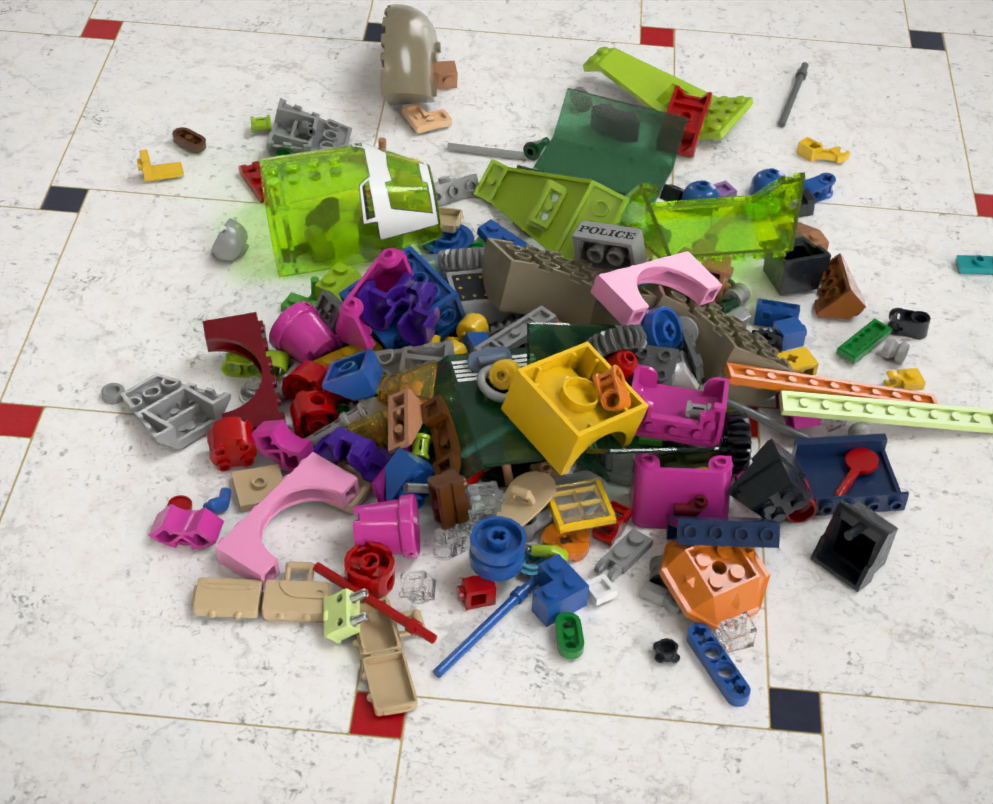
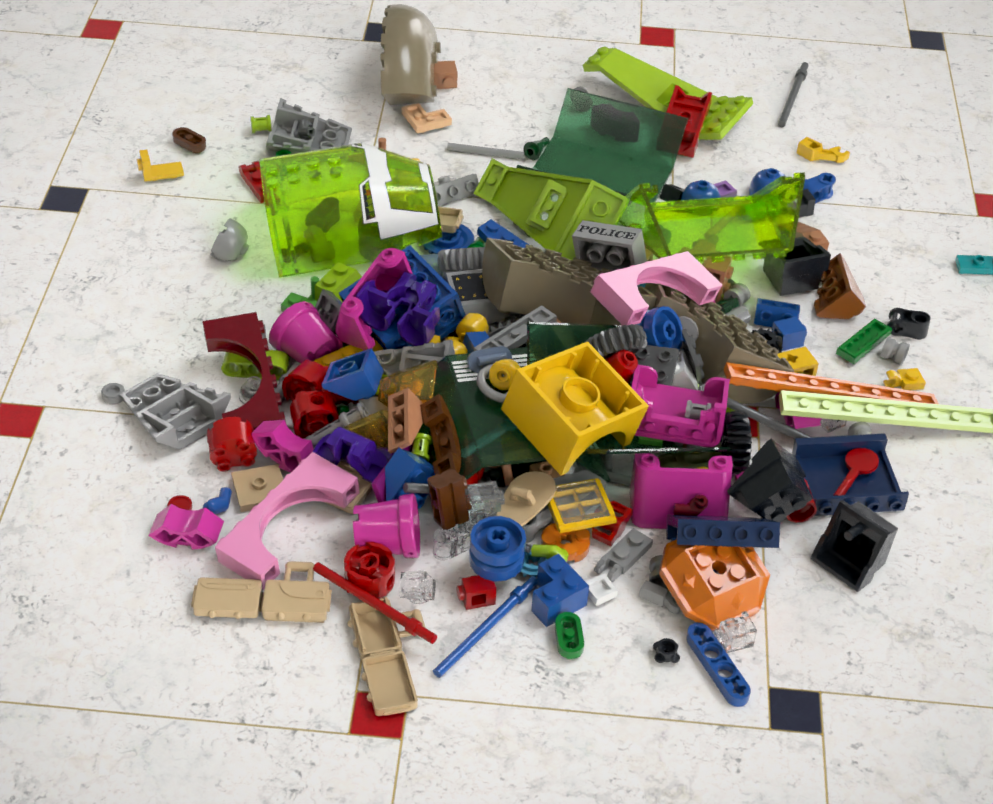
yellowish green piece [323,588,369,644] -> none
orange piece [593,365,631,414] -> none

